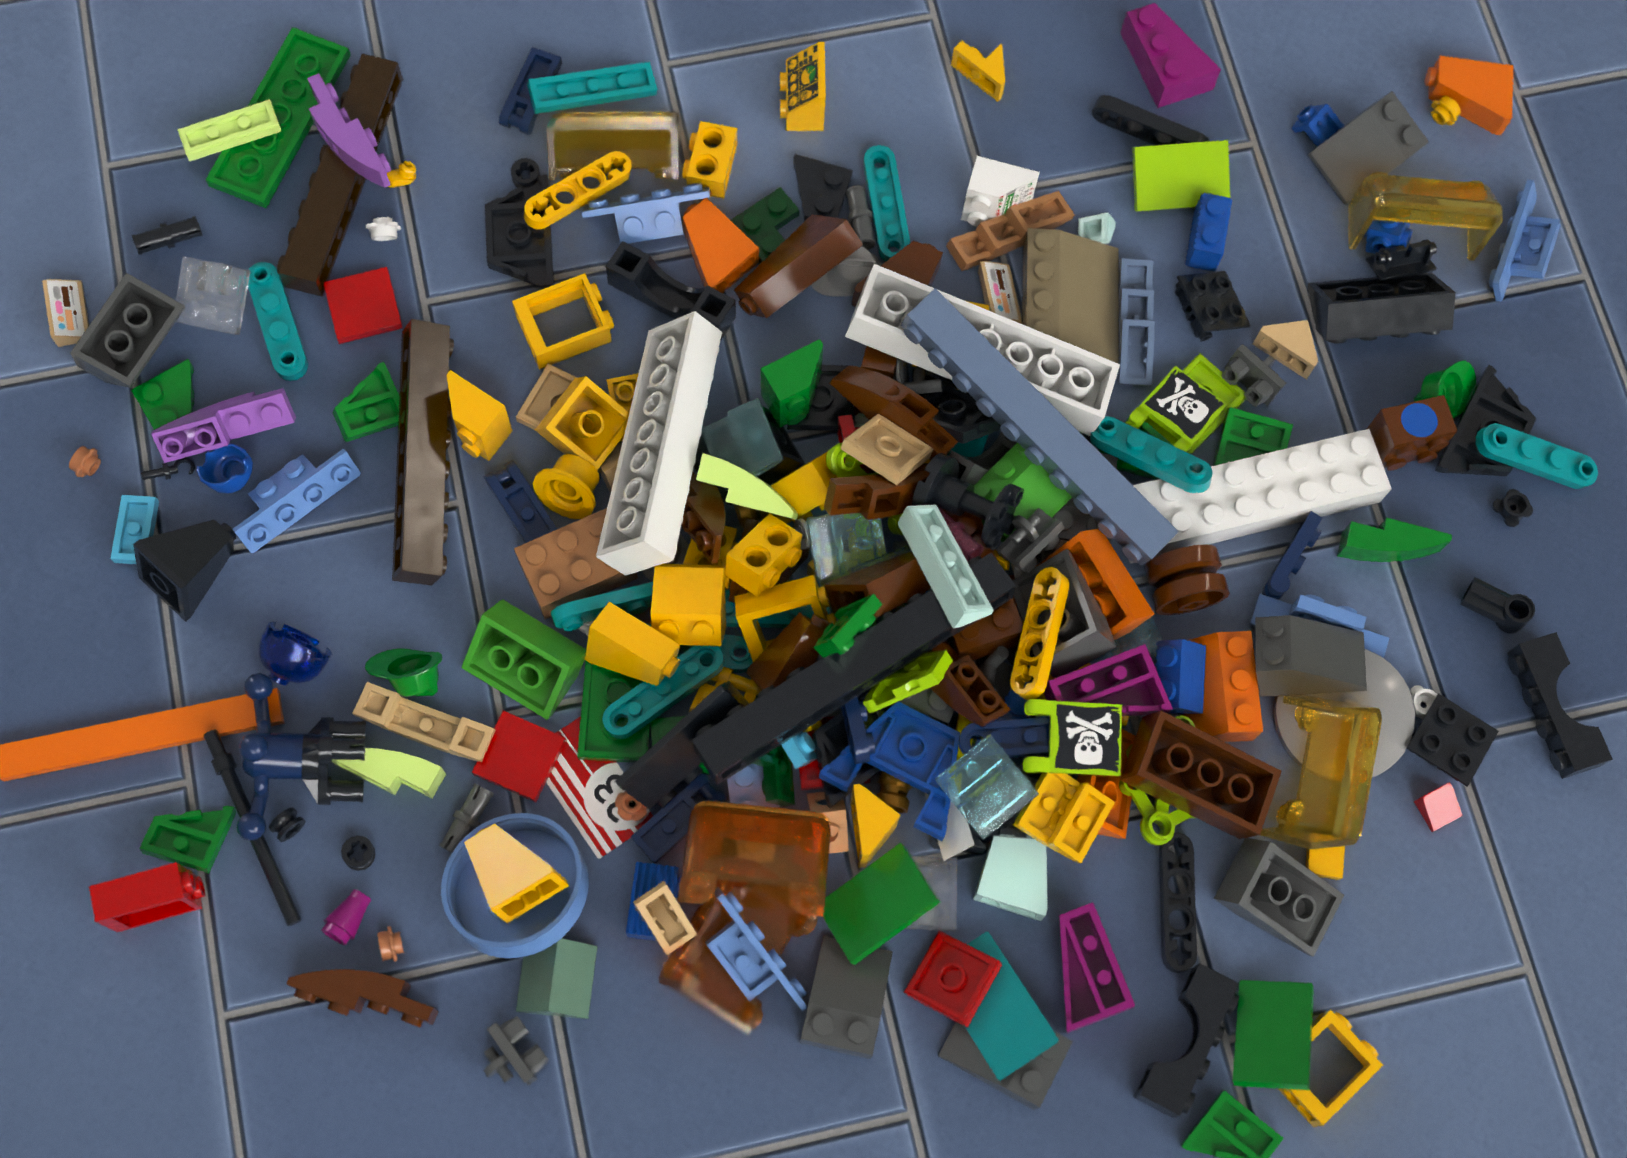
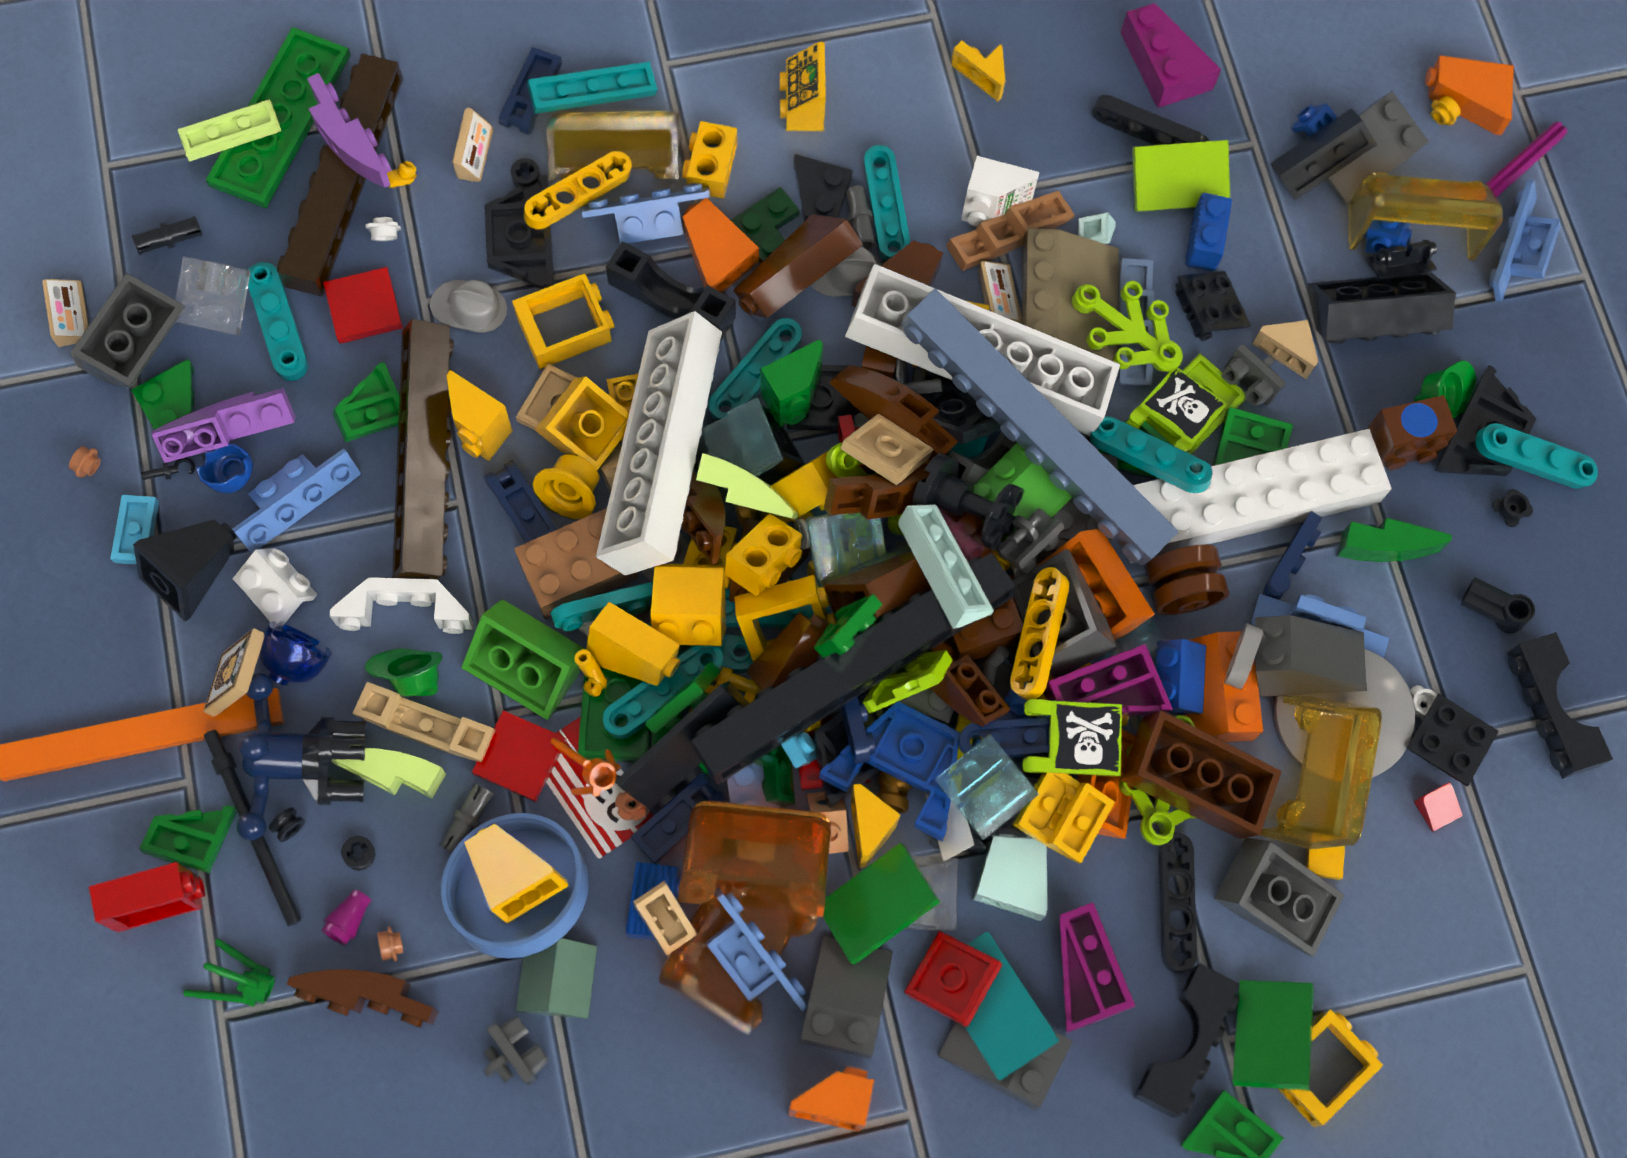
none -> green plant [183,939,276,1007]
none -> tile [203,628,265,717]
none -> white bracket [233,548,317,627]
none -> white slope [330,577,474,634]
none -> light grey piece [430,280,507,333]
none -> slope [452,108,493,182]
none -> orange plant [551,738,620,797]
none -> yellow arm [574,649,607,697]
none -> green wing [645,660,721,734]
none -> teal plate [709,318,802,423]
none -> orange slope [788,1067,875,1132]
none -> lime plant [1072,281,1183,372]
none -> light grey beam [1224,623,1263,690]
none -> black panel [1271,109,1377,200]
none -> magenta axle [1475,121,1567,206]

